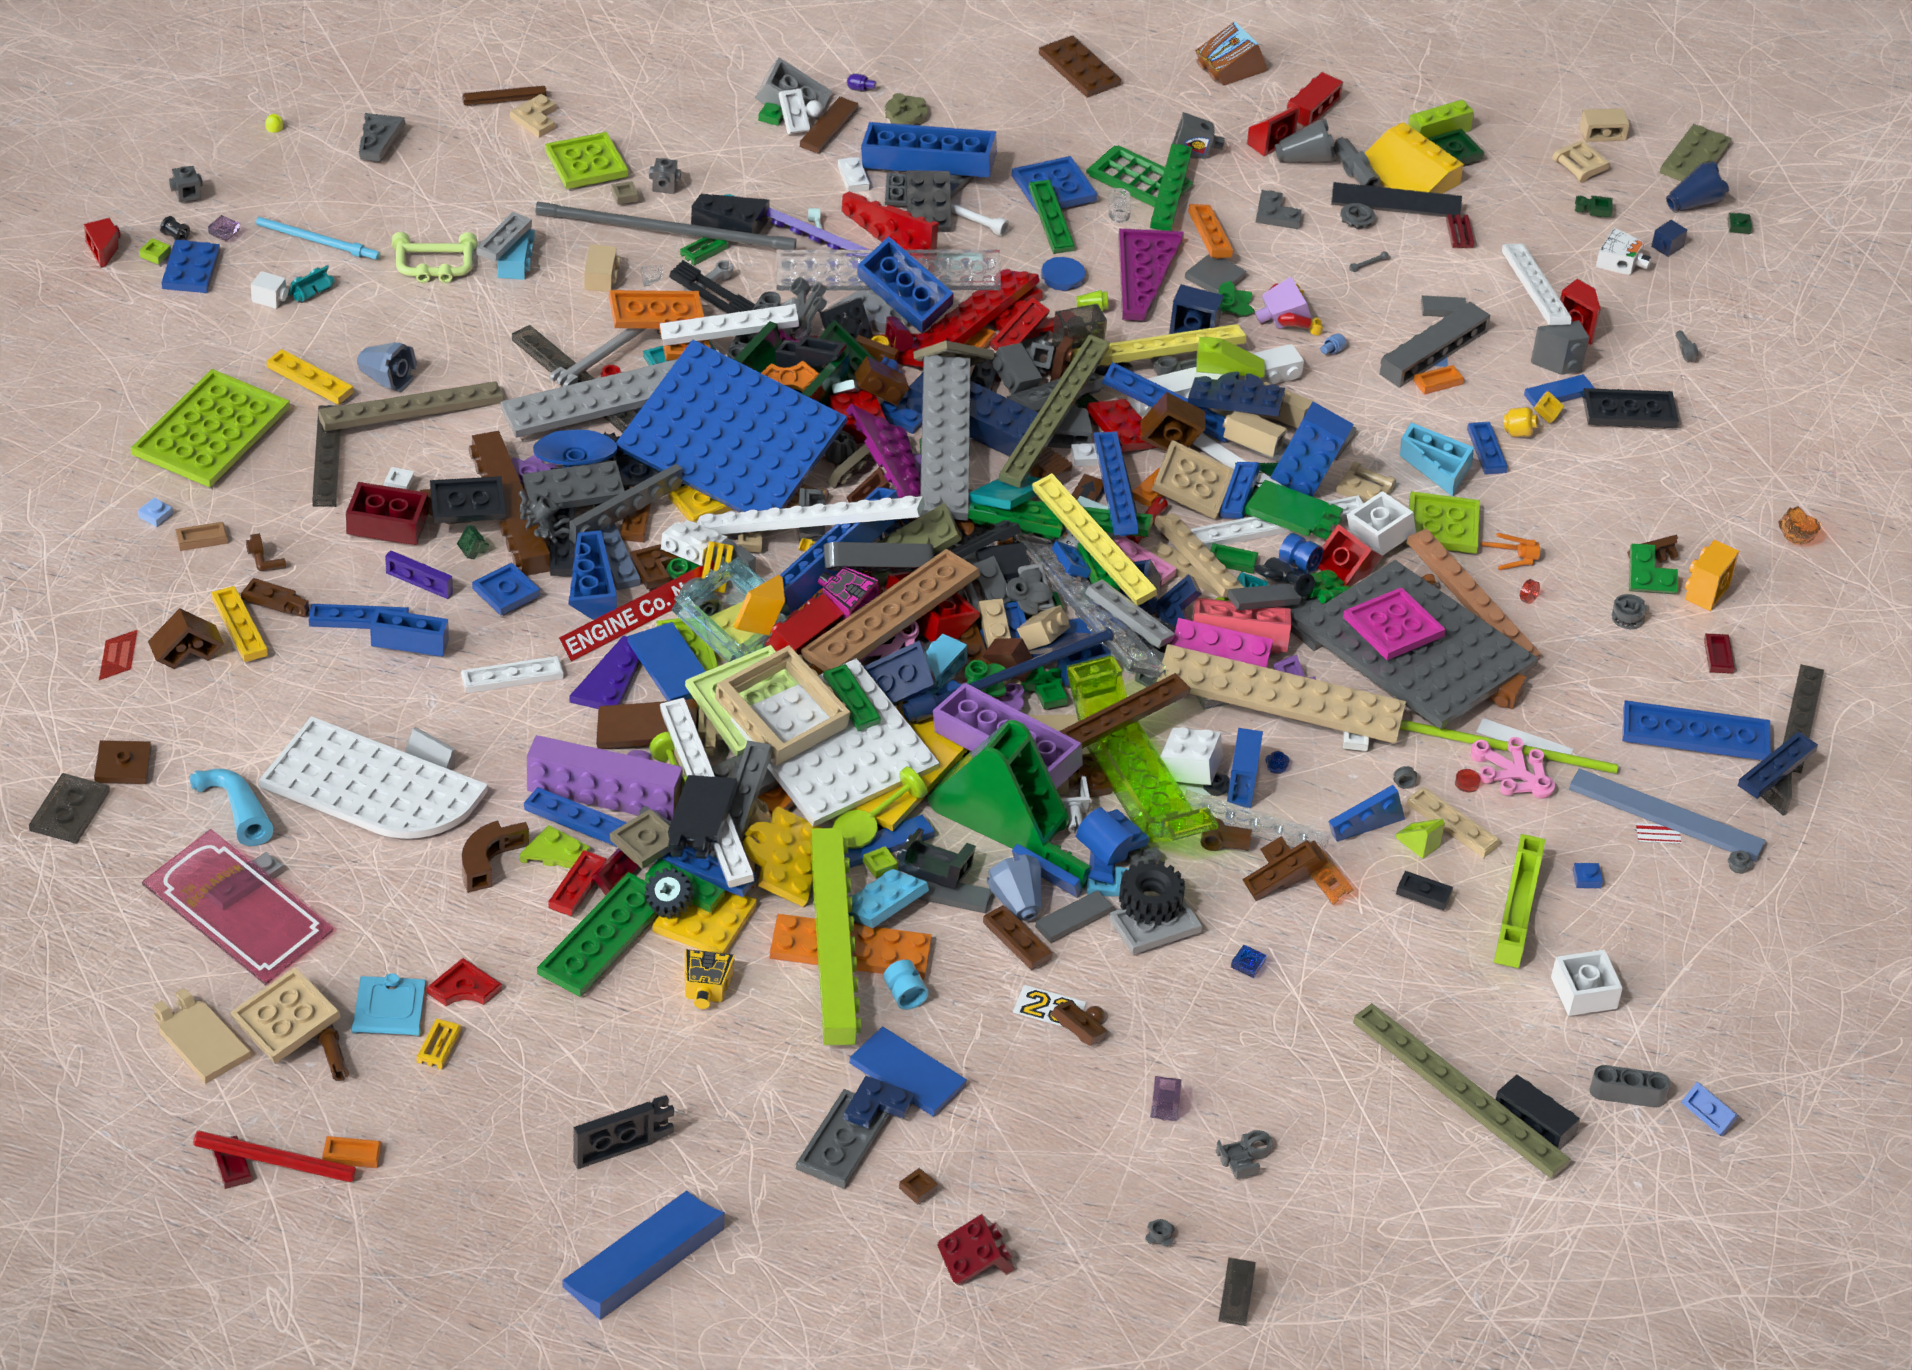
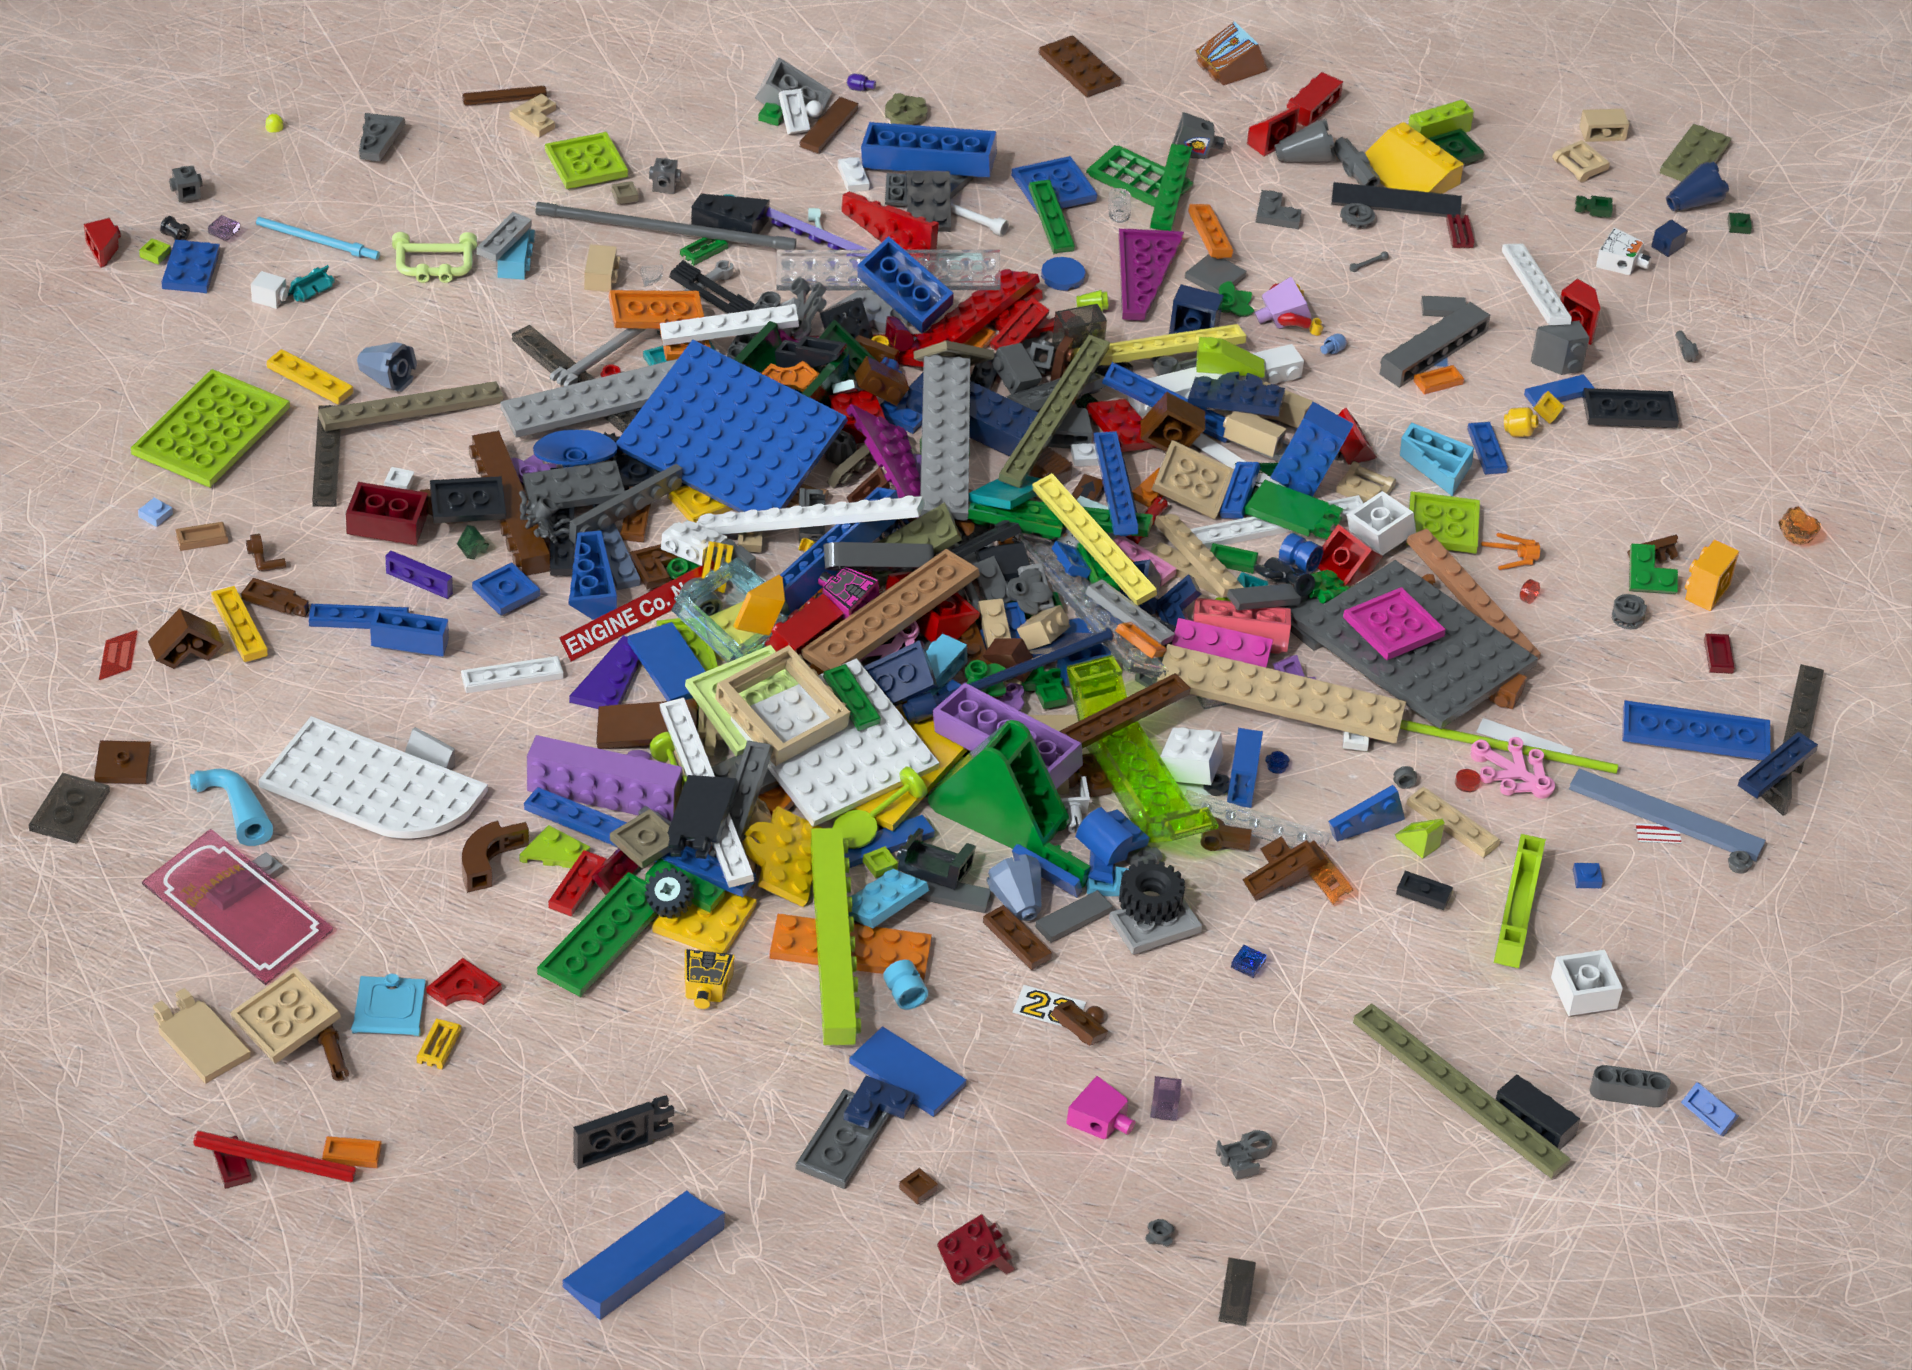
none -> dark pink torso [1066,1076,1135,1139]
none -> orange tile [1115,622,1167,659]
none -> red slope [1338,407,1377,465]

